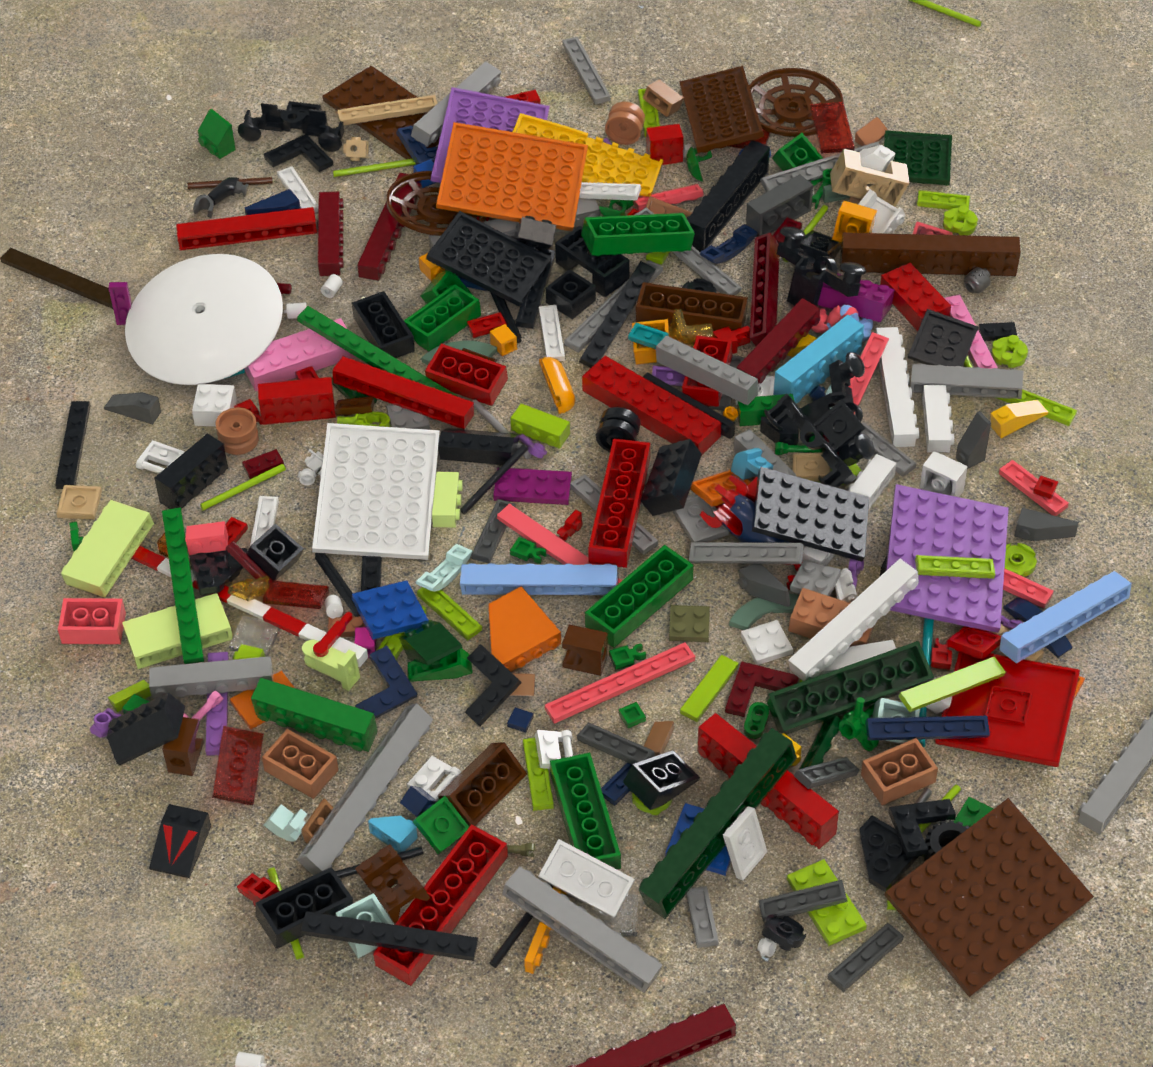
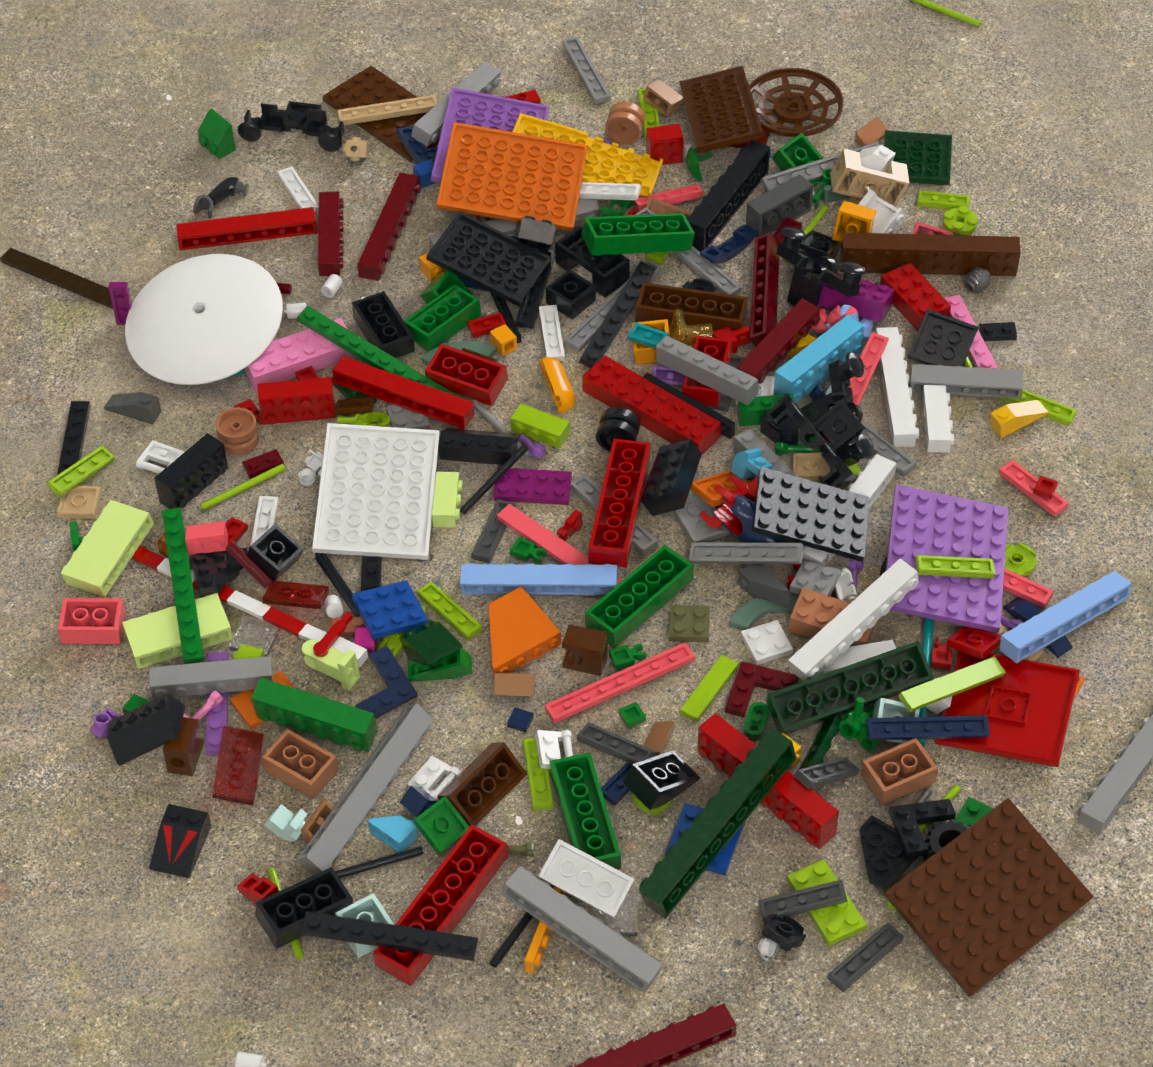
lime slope [108,680,152,712] -> none
reddish brown piece [187,177,273,189] -> none
white brick [192,384,237,427] -> none
clear yellow bracket [228,576,269,601] -> none
dark blue slope [244,189,301,215] -> none
black plate [264,134,333,172] -> none
lime piece [333,159,416,177] -> none
reddish brown piece [355,844,430,923] -> none
reddish brown dish [386,171,487,236] -> none
light aqua slope [416,544,473,591] -> none
black plate [465,644,522,726] -> none
light grey tile [686,886,719,948] -> none
light orange hinge [723,406,738,421] -> none
white plate [723,806,767,881] -> none
clear red tile [810,102,855,154] -> none
white brick [920,451,968,497] -> none
dark grey slope [956,411,991,469] -> none
lime plate [991,335,1028,368] -> none
dark grey slope [1014,508,1079,541] -> none
none -> lime tile [47,445,115,498]

